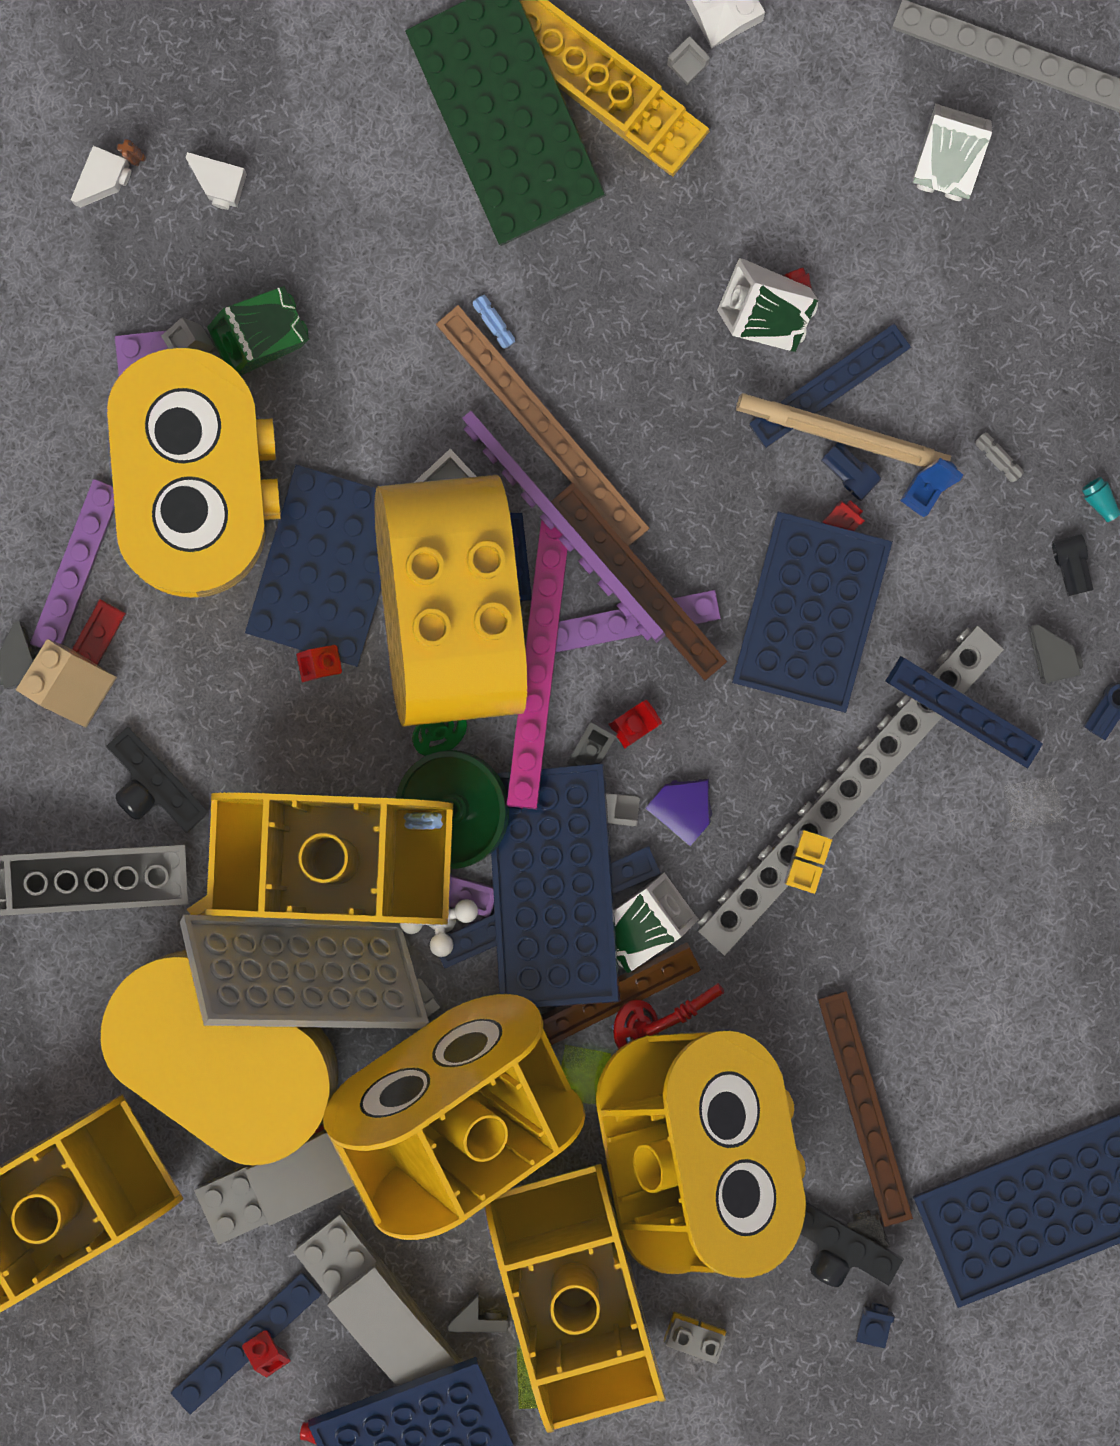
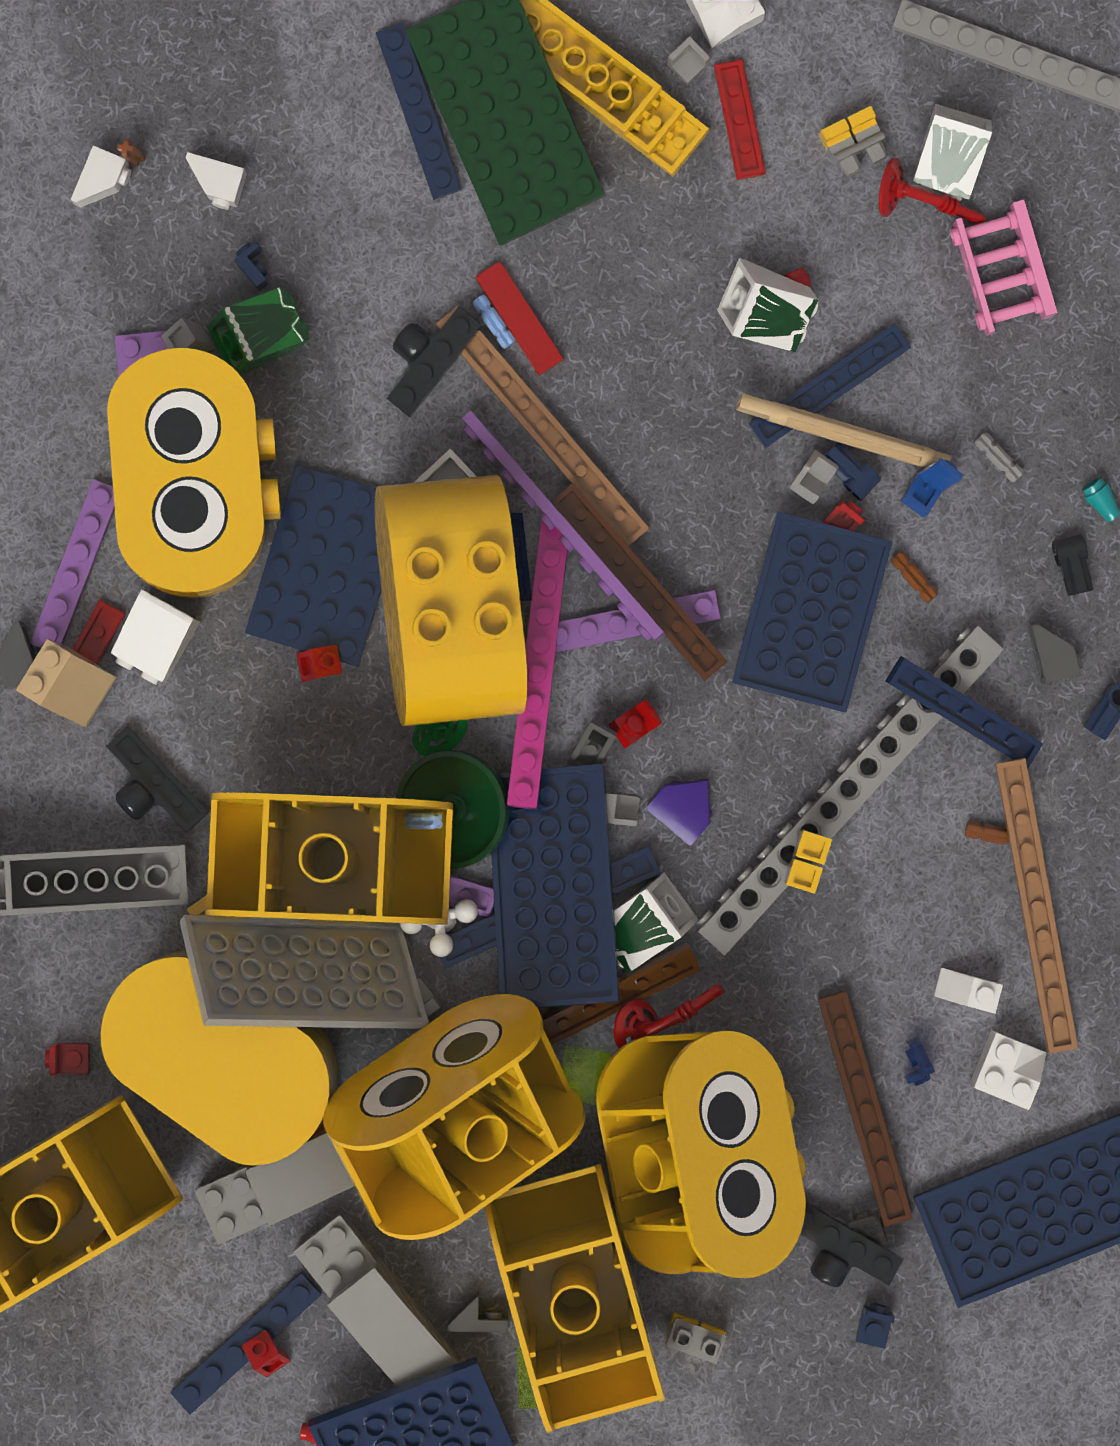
none -> red bracket [45,1043,90,1075]
none -> white slope [111,589,200,685]
none -> dark blue bracket [234,241,268,291]
none -> dark blue plate [376,23,461,200]
none -> black plate [386,306,483,417]
none -> red tile [475,261,564,376]
none -> red tile [713,59,766,181]
none -> light grey panel [790,450,839,505]
none -> light grey hips [819,106,887,178]
none -> red dish [879,157,985,224]
none -> dark orange axle [891,551,938,602]
none -> clear blue bracket [904,1037,935,1086]
none -> white slope [934,968,1003,1014]
none -> bright pink fence [950,200,1058,337]
none -> dark orange axle [965,820,1010,846]
none -> white slope [970,1030,1046,1110]
none -> medium nougat plate [995,758,1078,1054]

